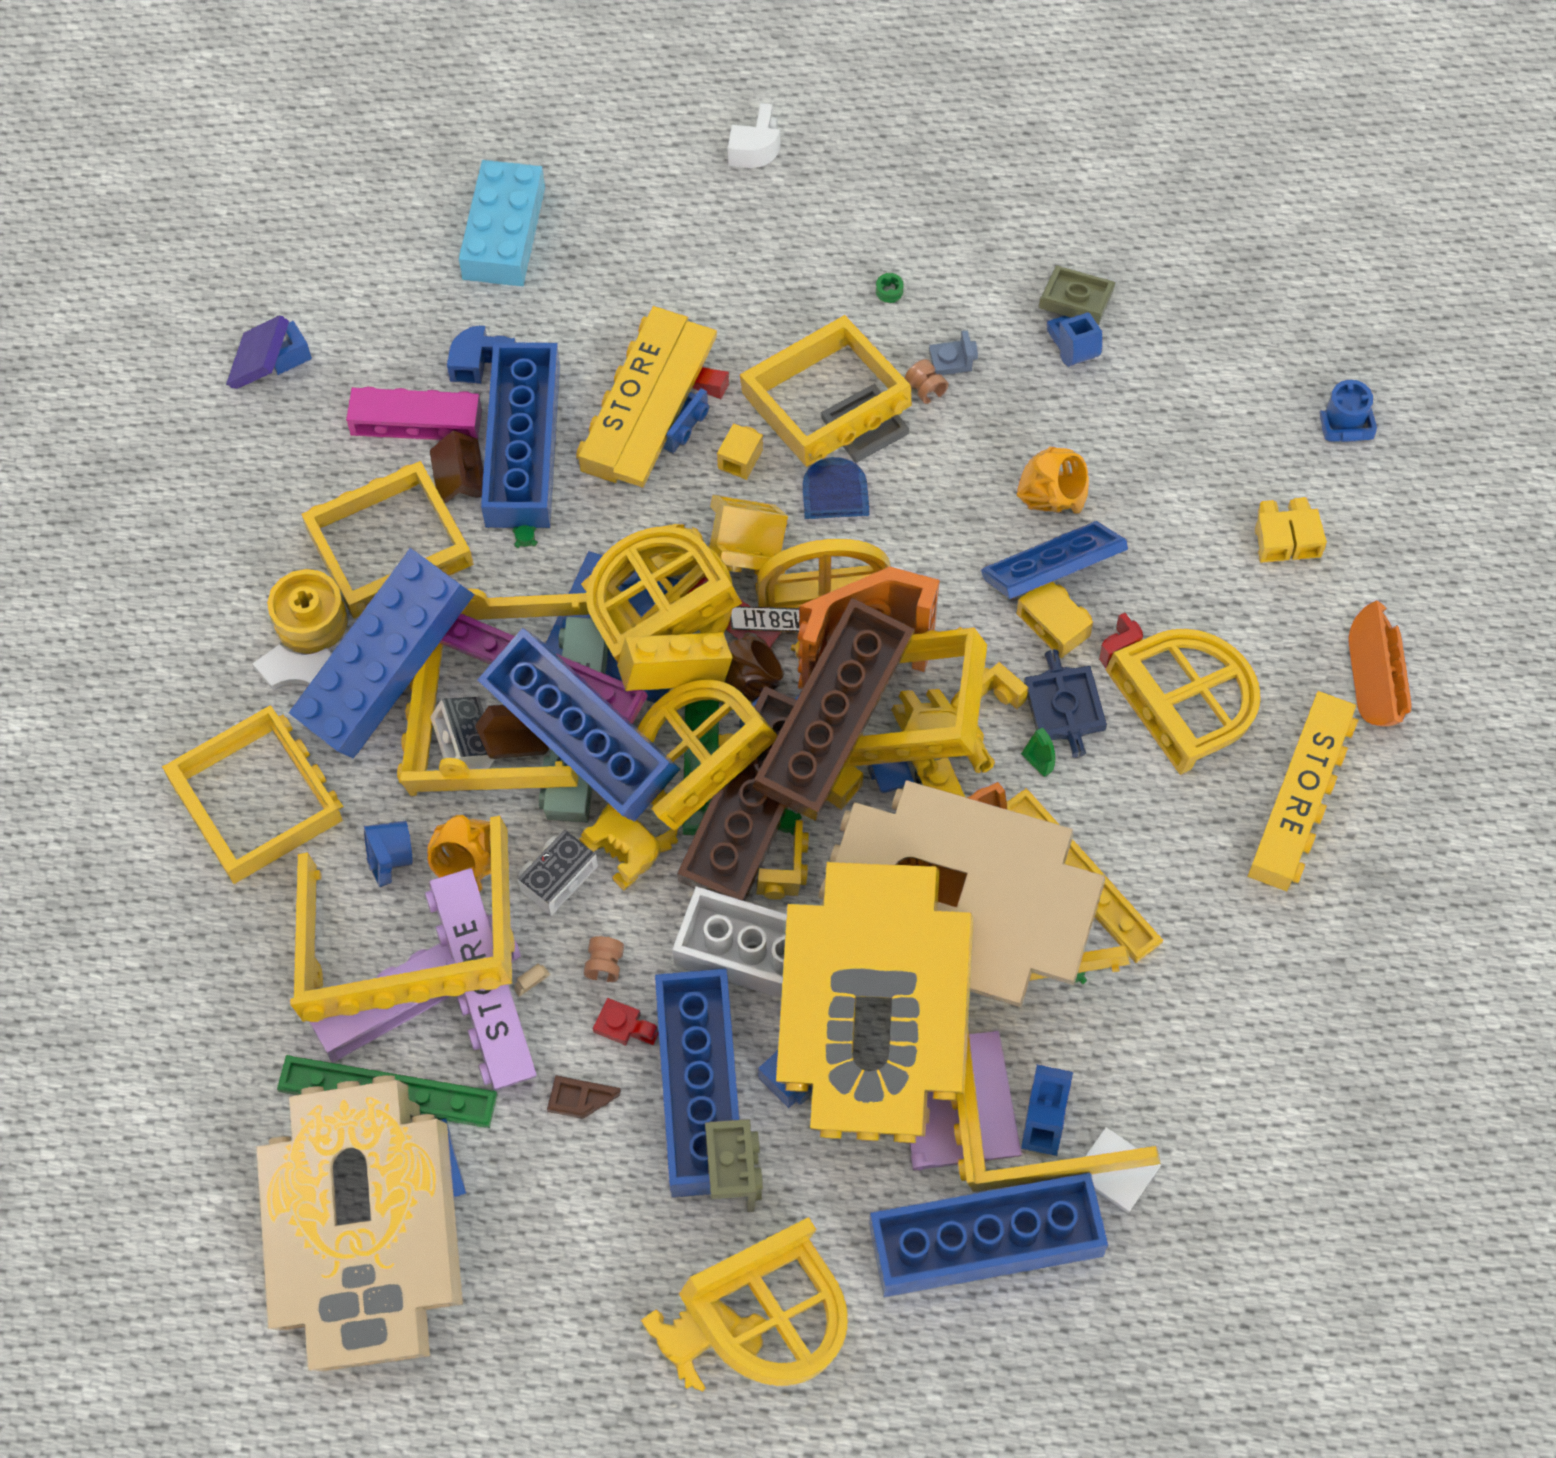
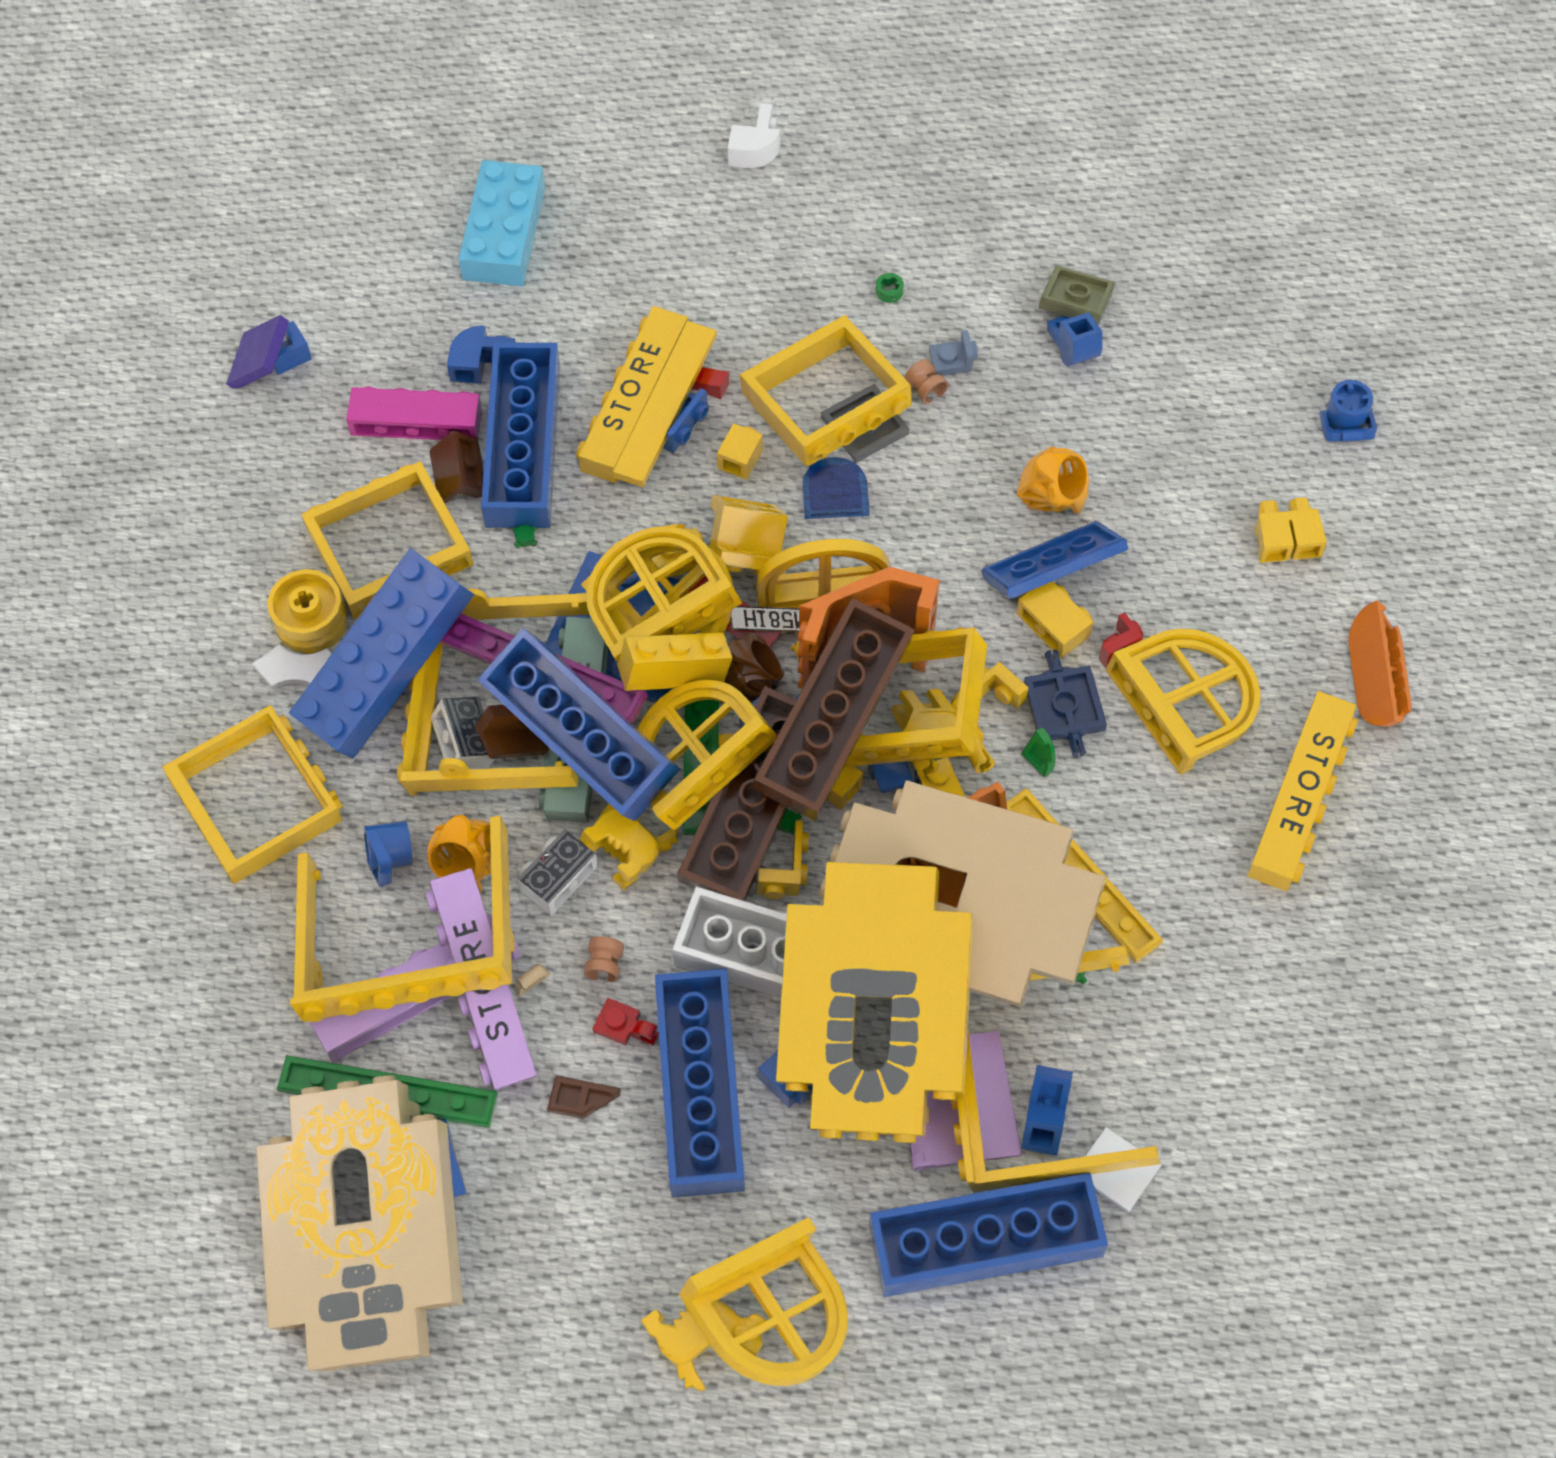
olive bracket [705,1119,763,1212] -> none

